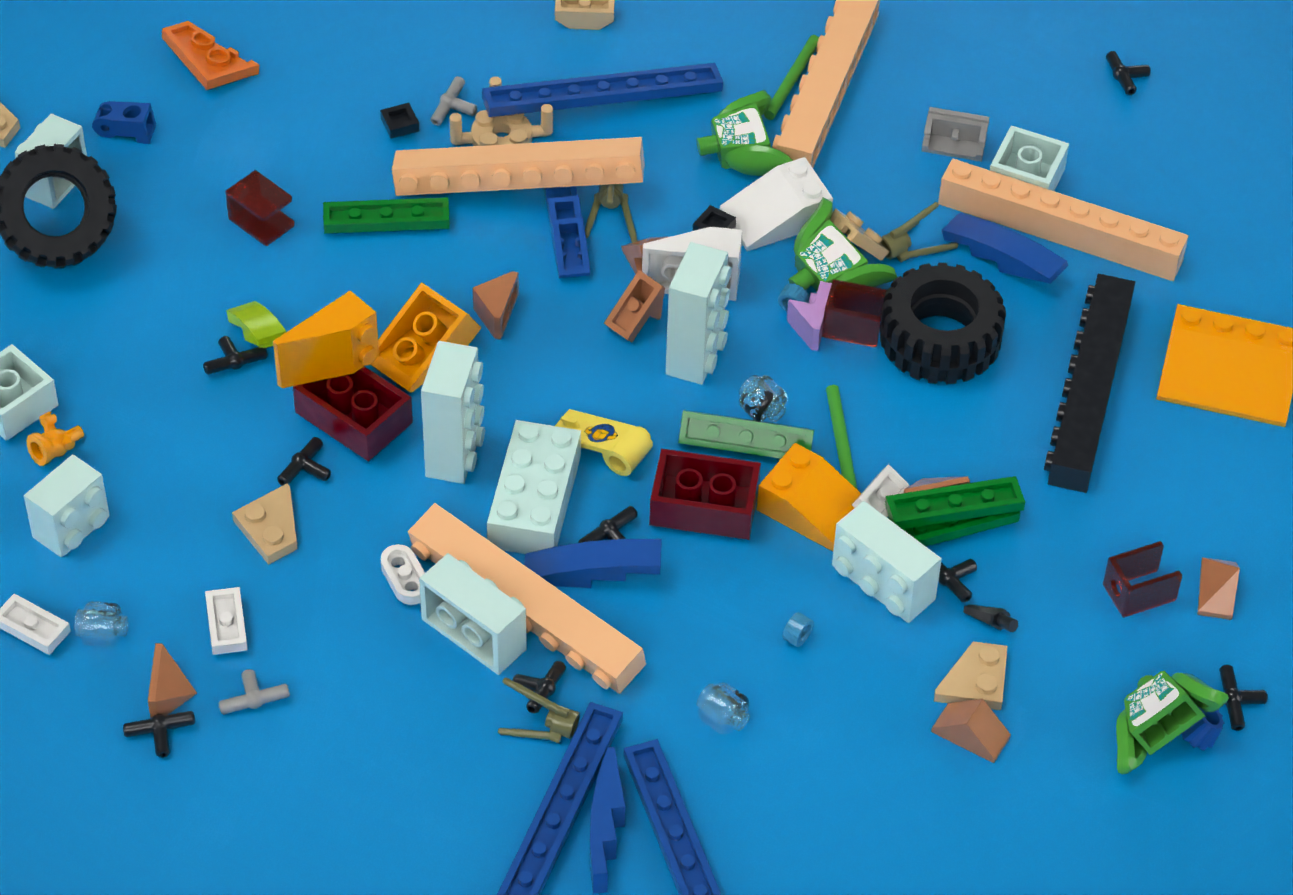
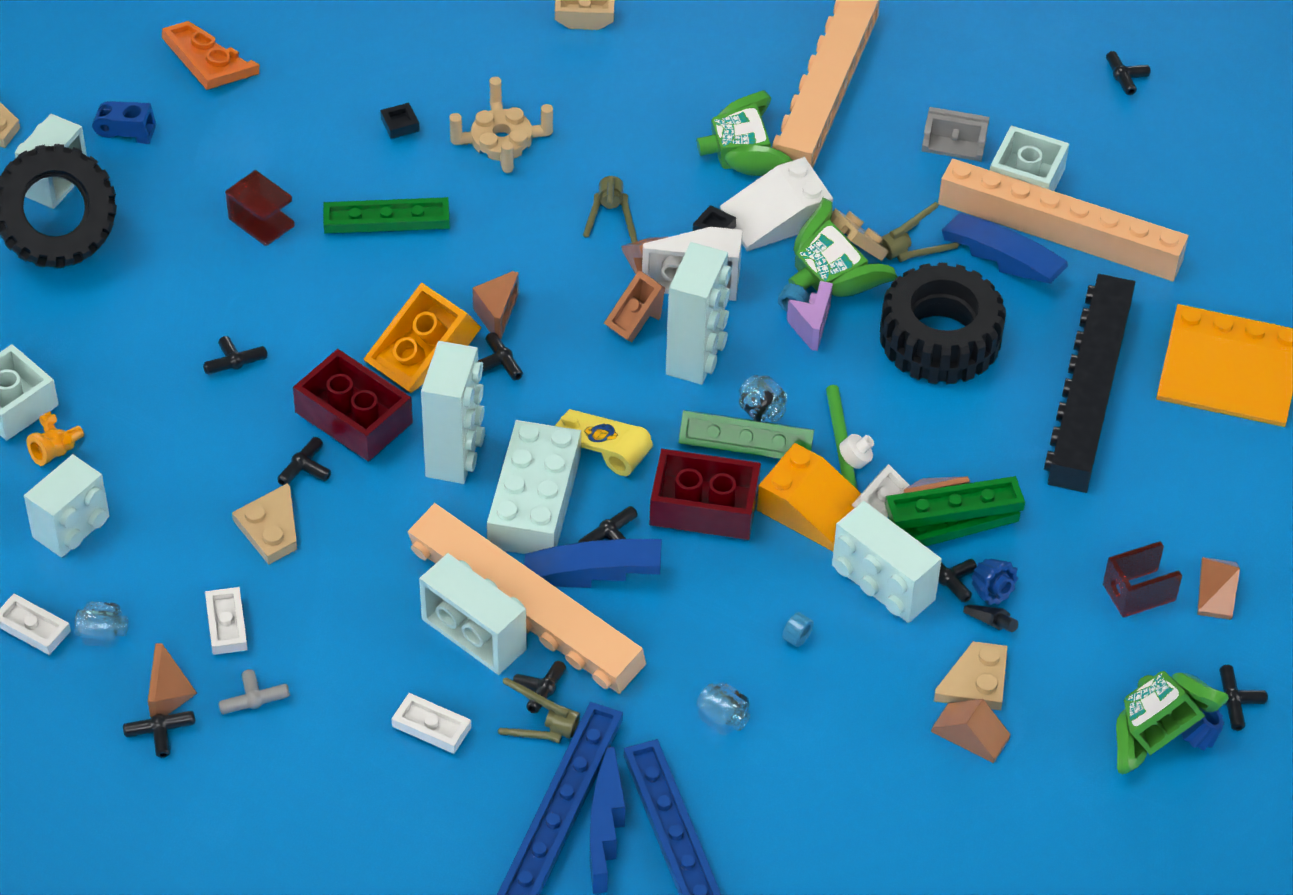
lime slope [226,301,286,348] -> none
light orange slope [273,290,379,388] -> none
white plate [381,544,425,605] -> none
light nougat brick [392,137,645,196] -> none
light grey piece [431,76,477,126] -> none
blue plate [482,63,723,117] -> none
blue slope [544,186,591,278] -> none
bright green bar [764,35,819,120] -> none
clear red piece [822,279,887,347] -> none
none -> white plate [391,693,471,754]
none -> black piece [478,332,523,380]
none -> white tile [839,434,874,469]
none -> blue piece [971,559,1019,605]

